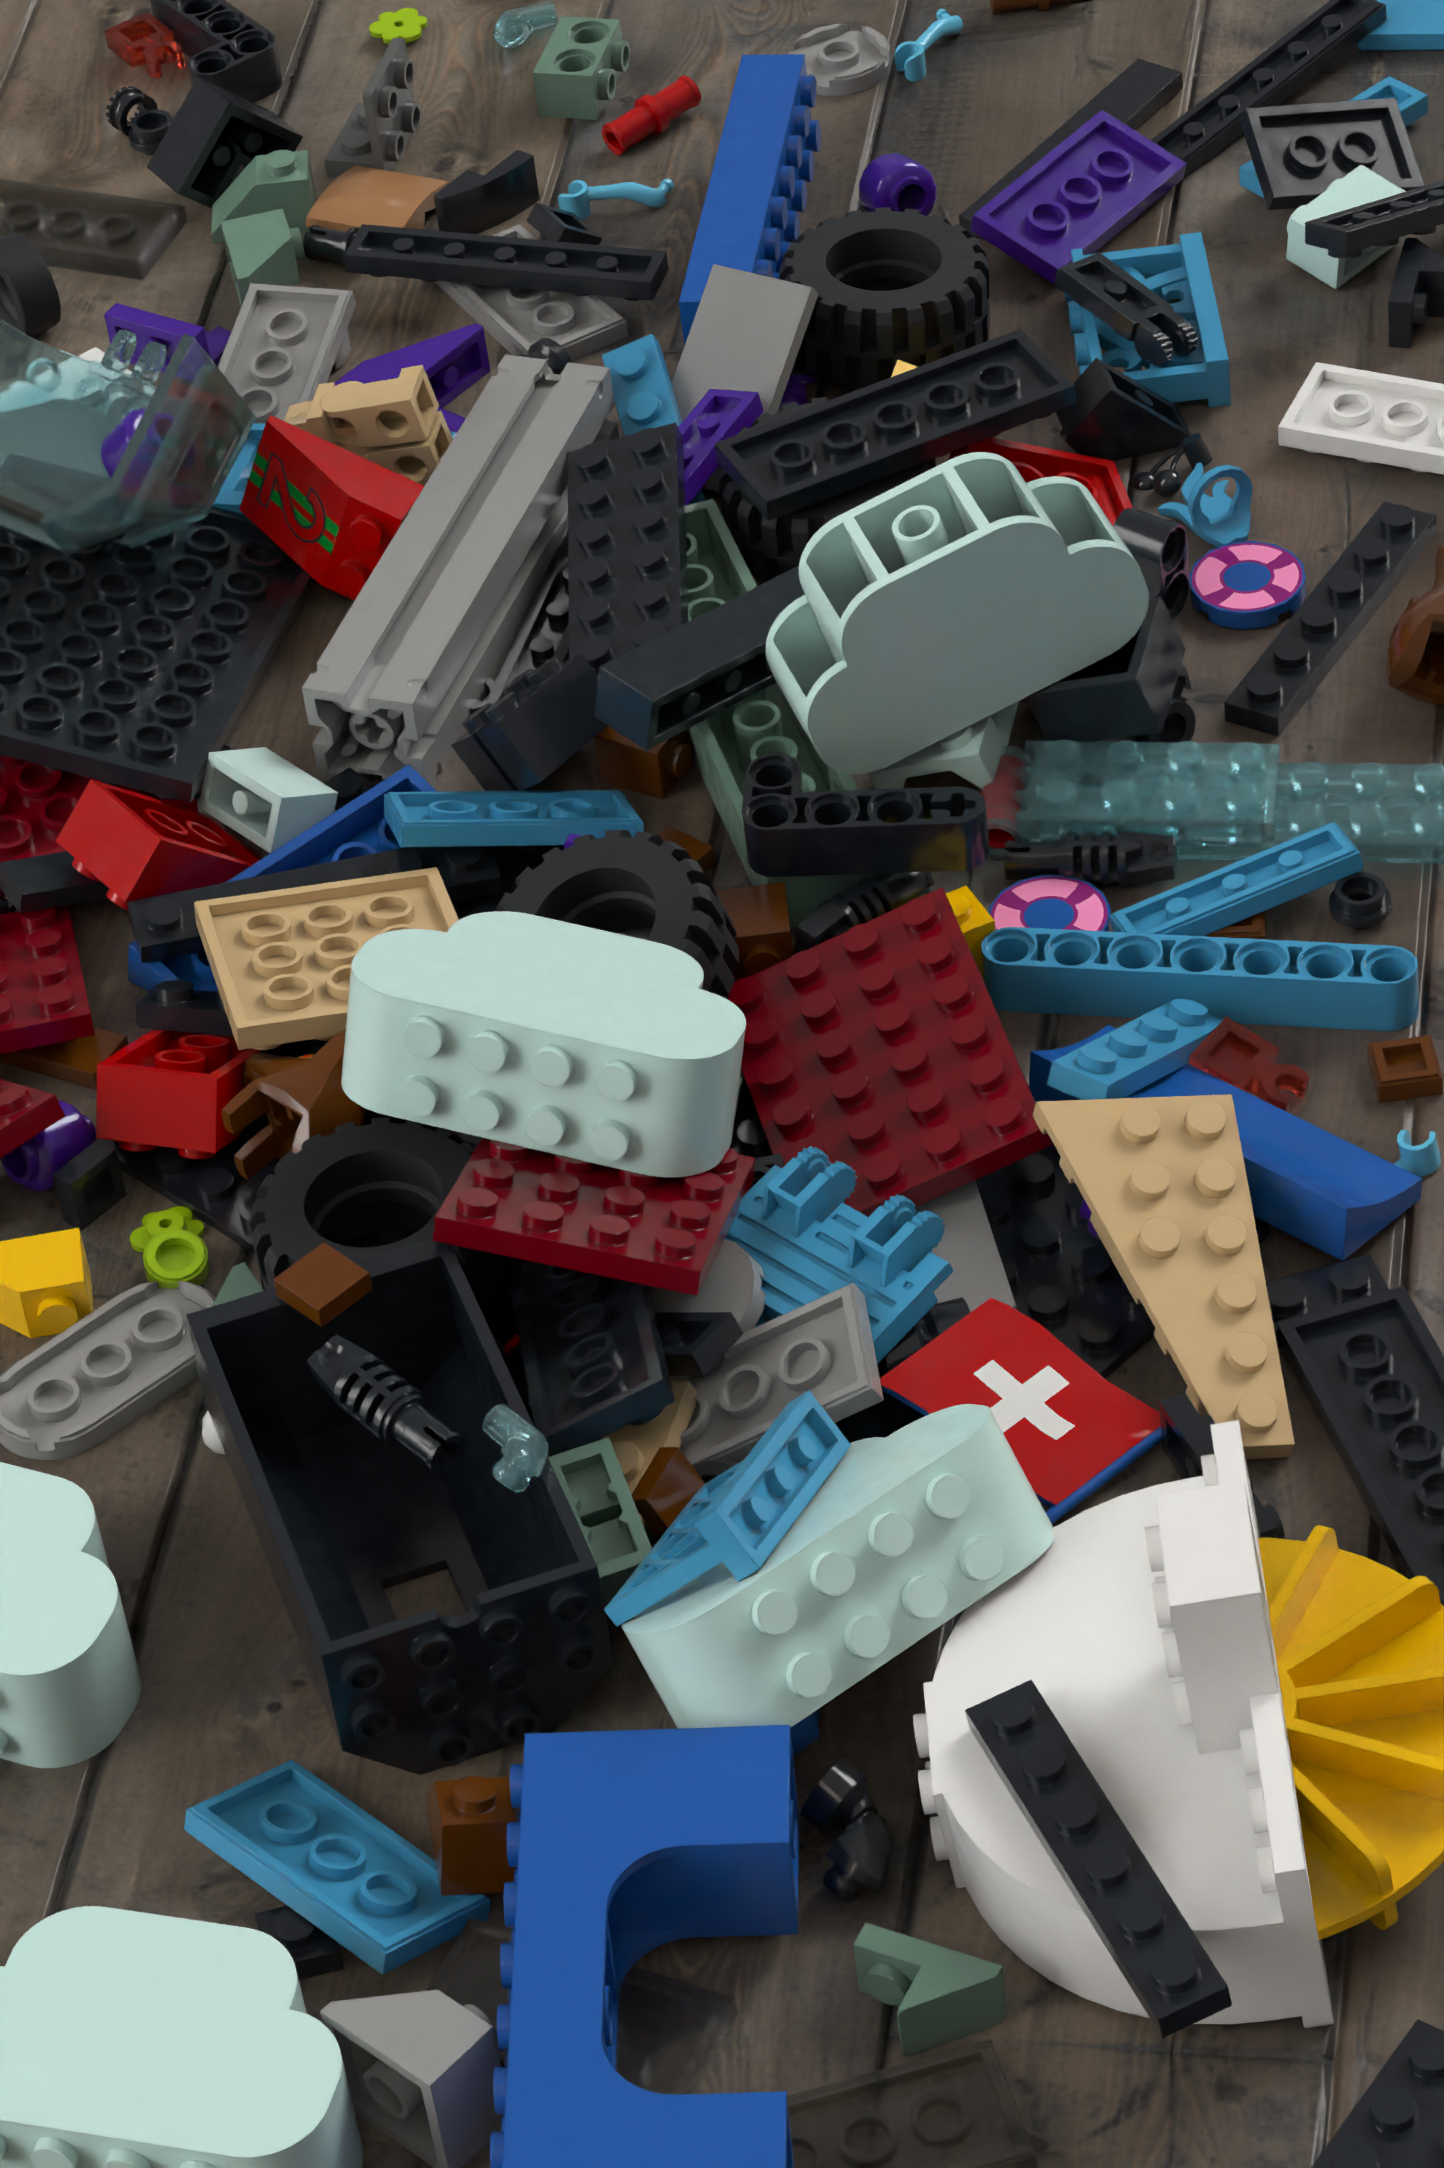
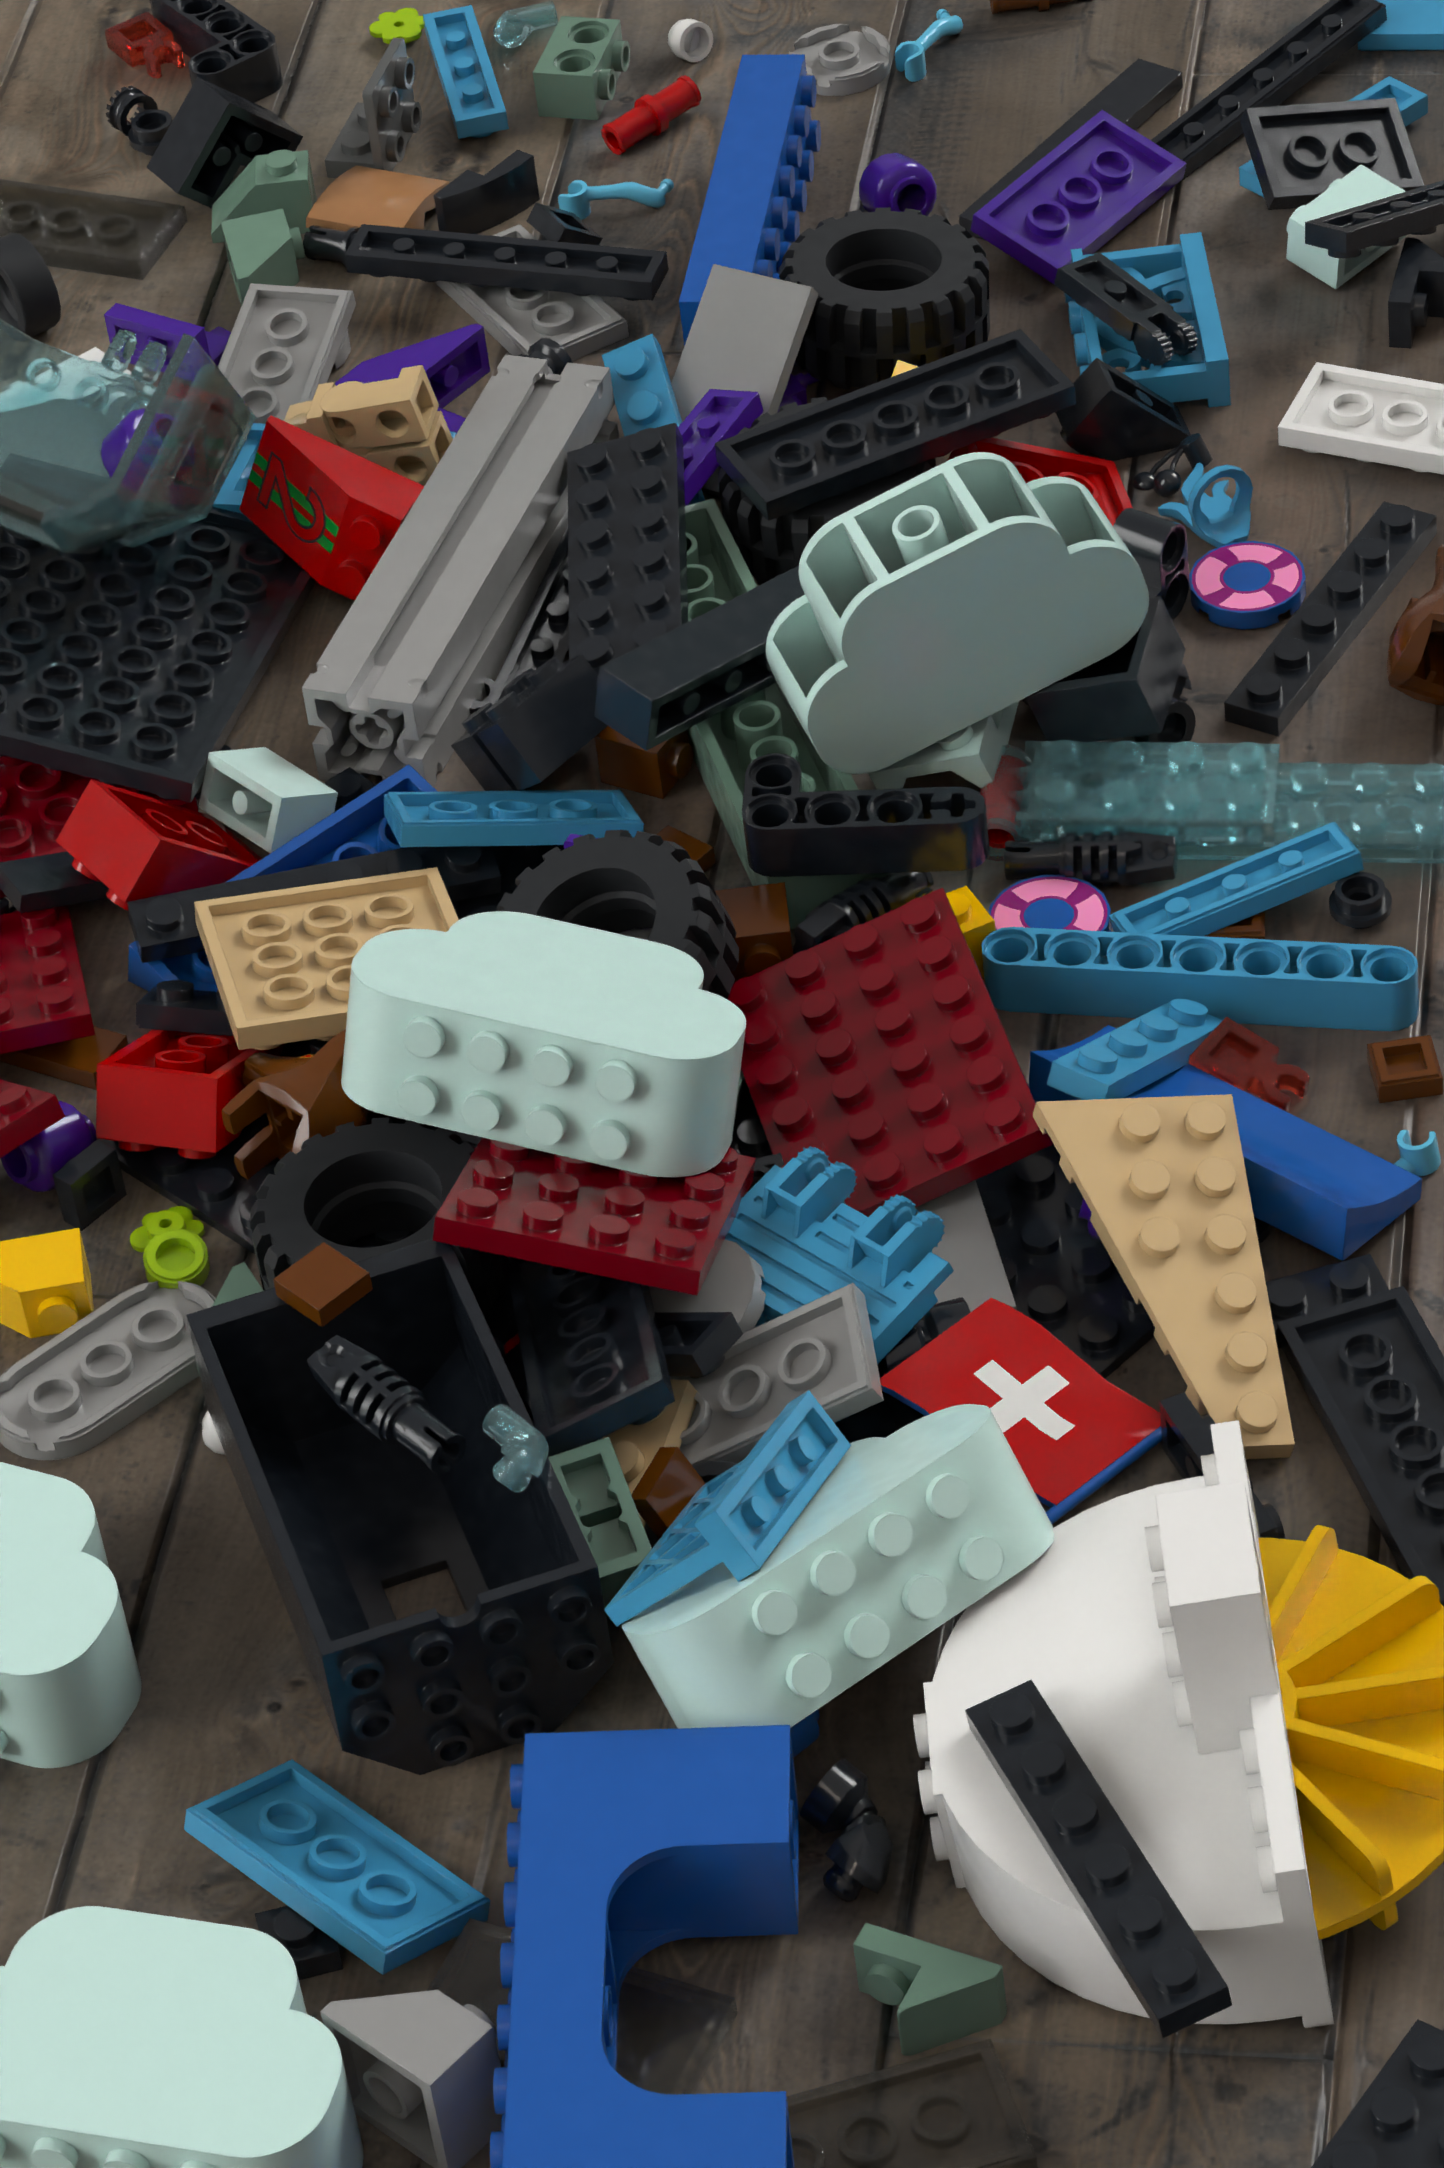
reddish brown slope [426,1776,516,1896] -> none
none -> dark azure plate [423,5,509,139]
none -> white hinge [668,19,713,63]

